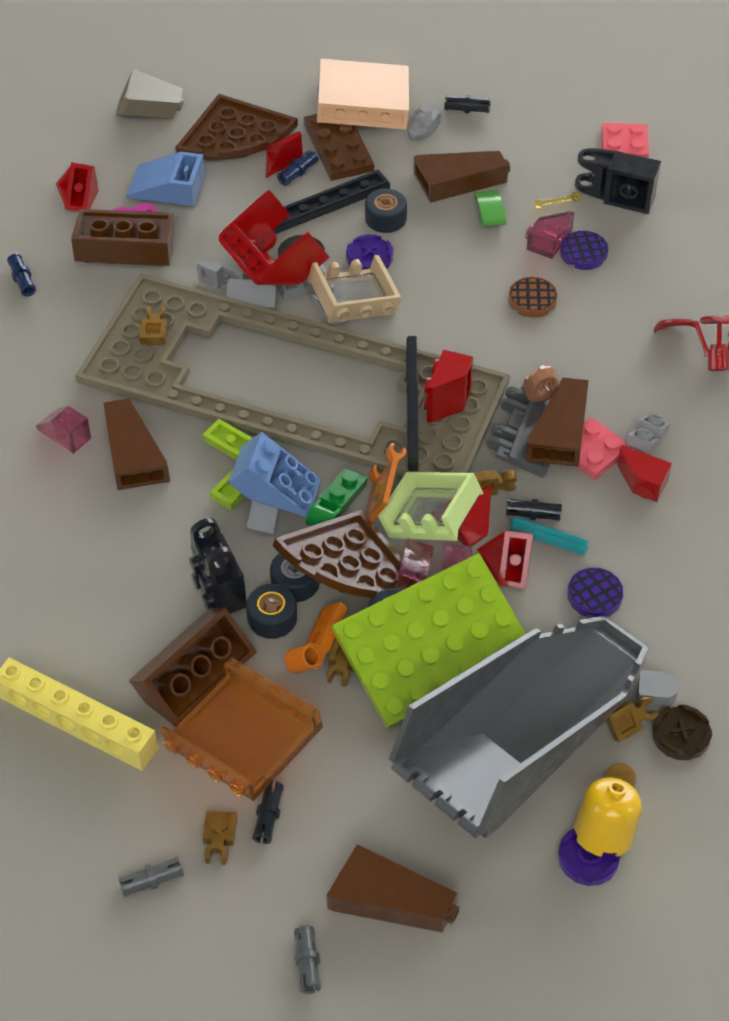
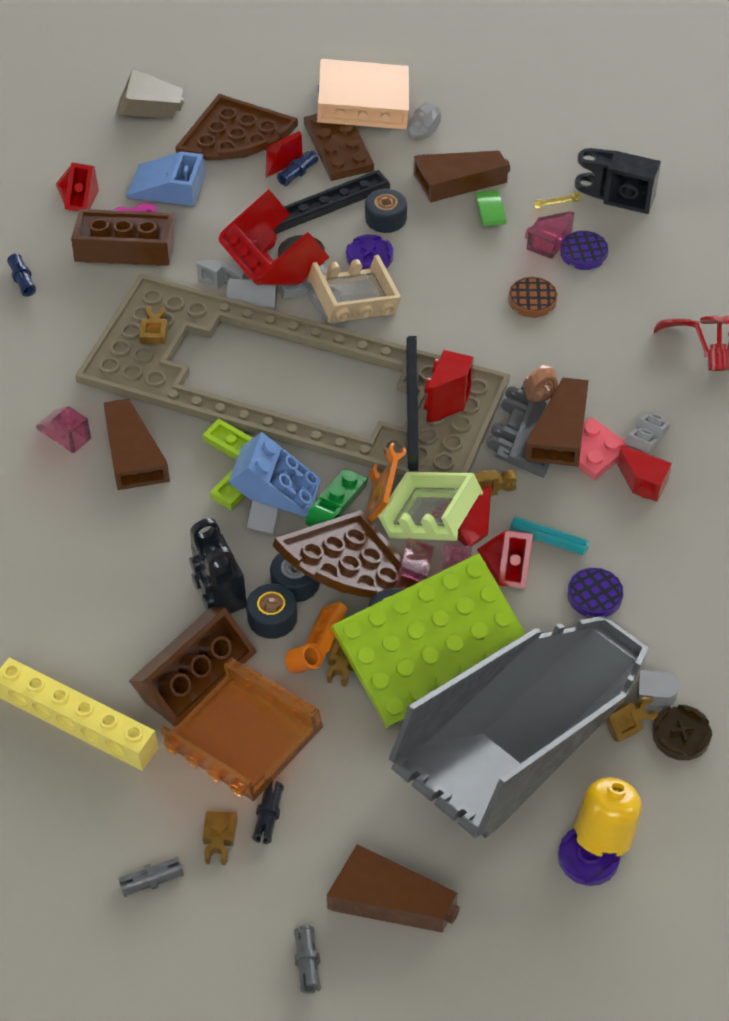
black pin [445,95,491,113] -> none
black pin [506,498,562,521] -> none
coral plate [601,122,649,158] -> none
pearl gold tile [605,763,636,787] -> none

